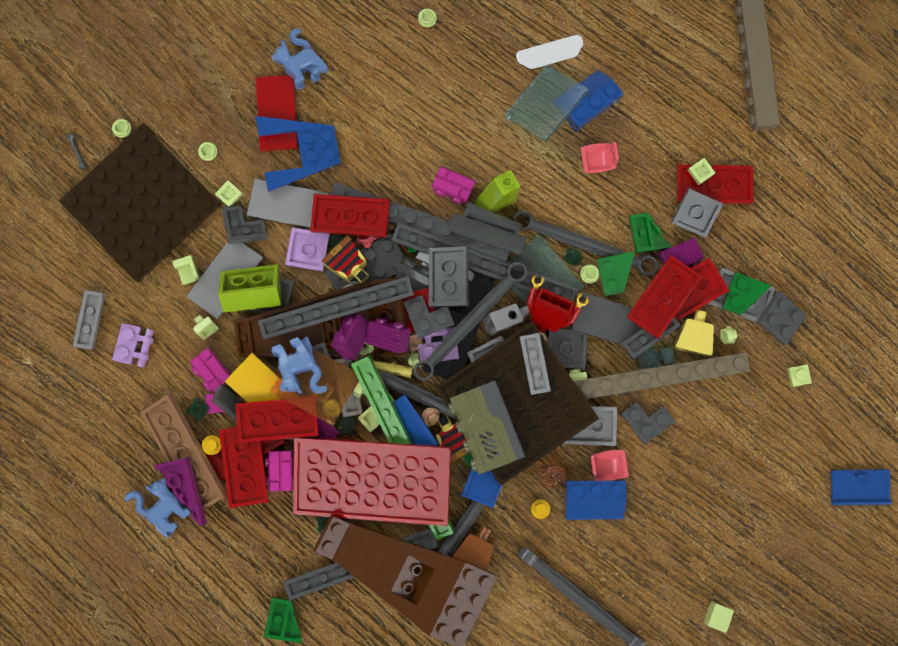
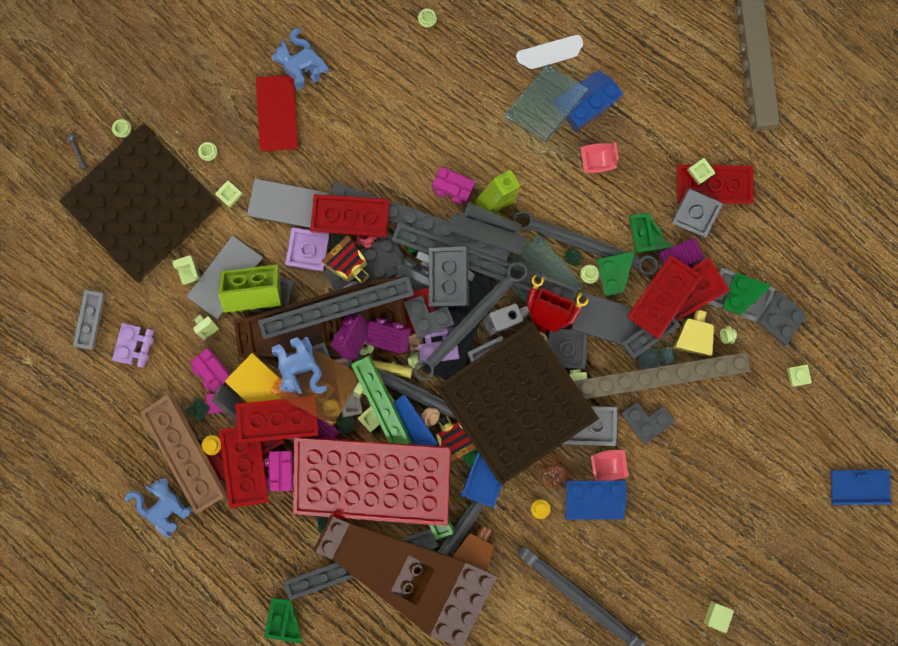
magenta wing [154,457,207,526] -> none
dark grey plate [222,206,267,244] -> none
blue wing [256,116,340,192] -> none
olive piece [448,381,526,475] -> none
light grey plate [520,333,551,395] -> none

